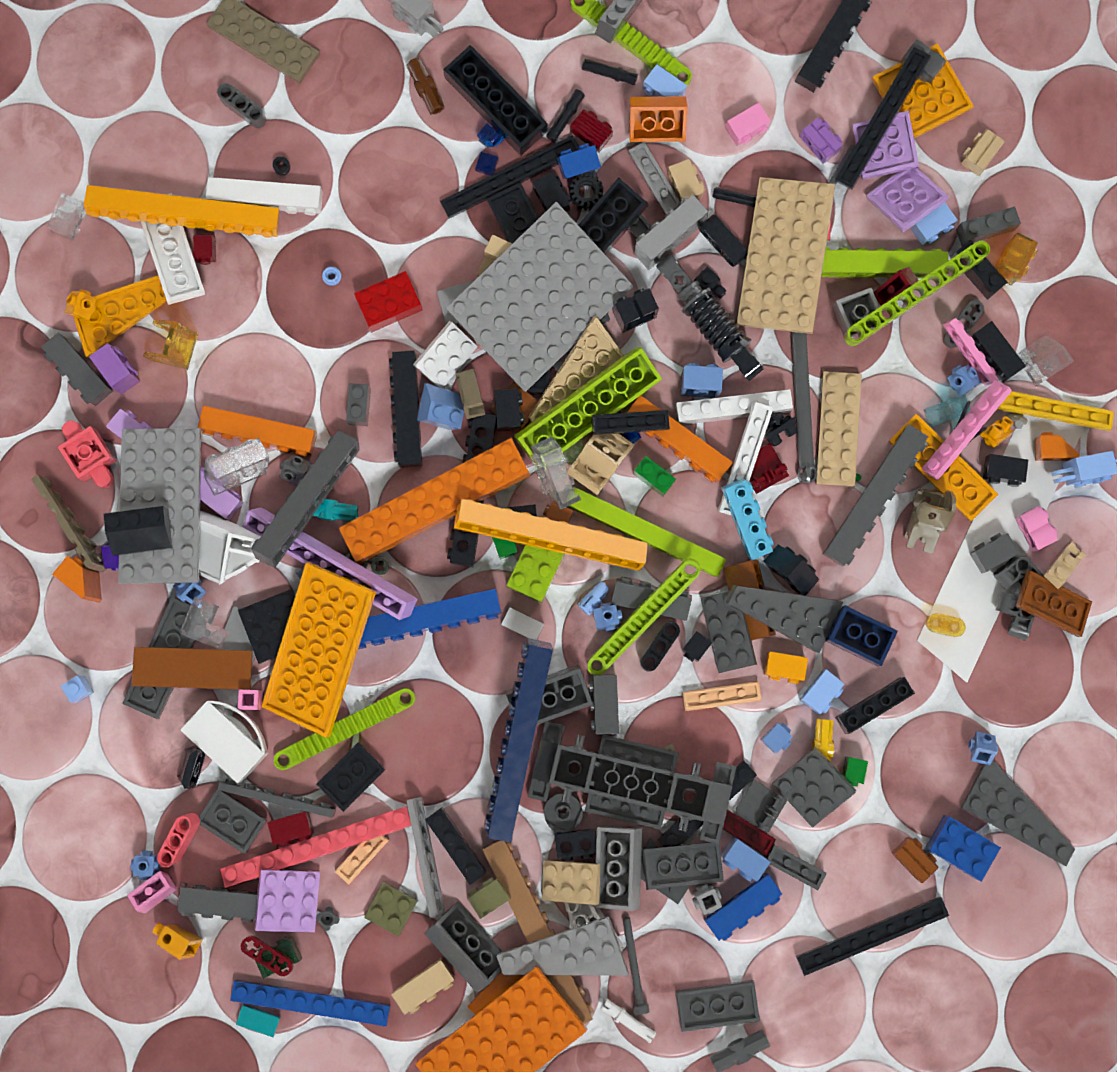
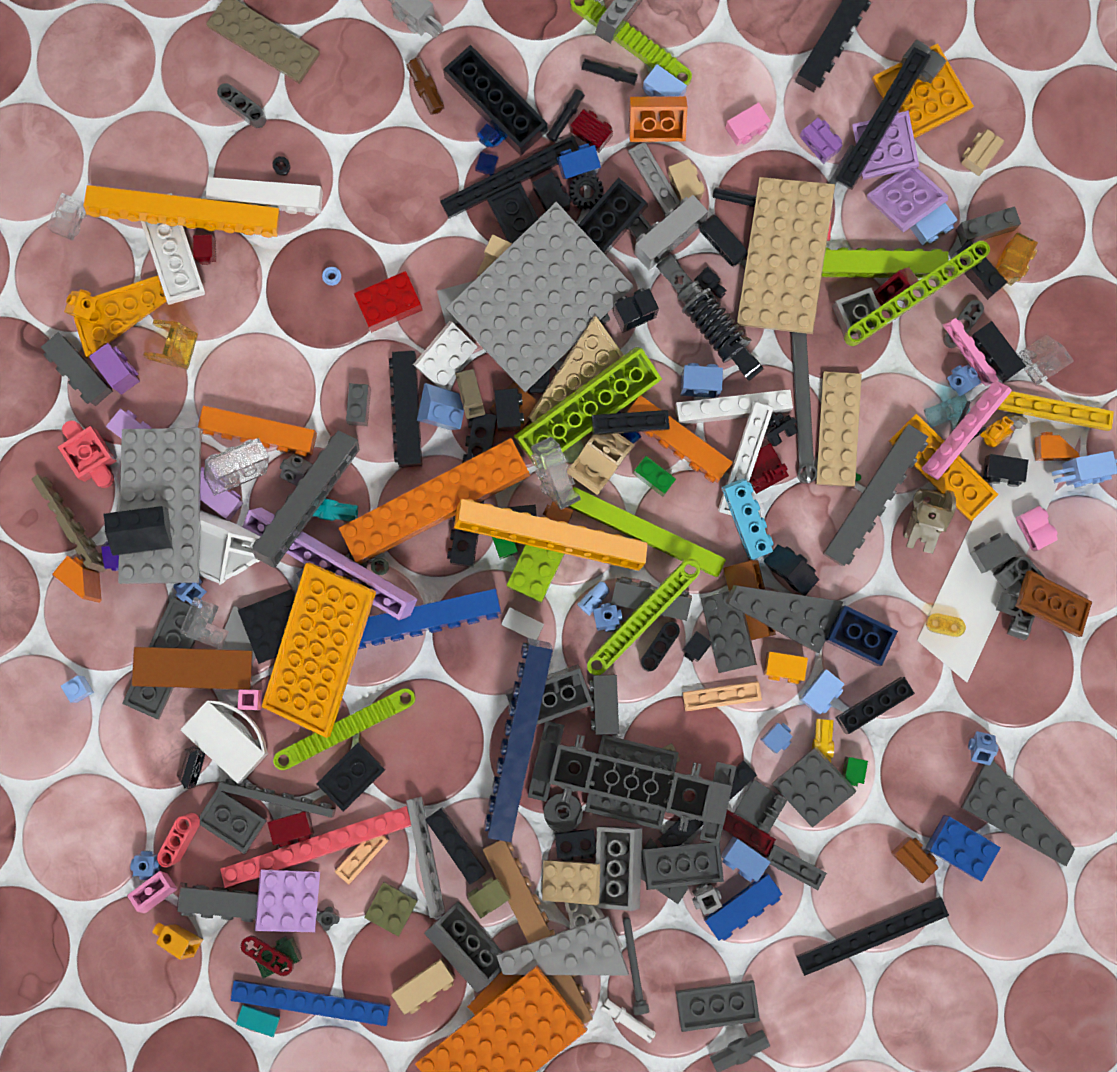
tan plate [1043,541,1086,589] -> none

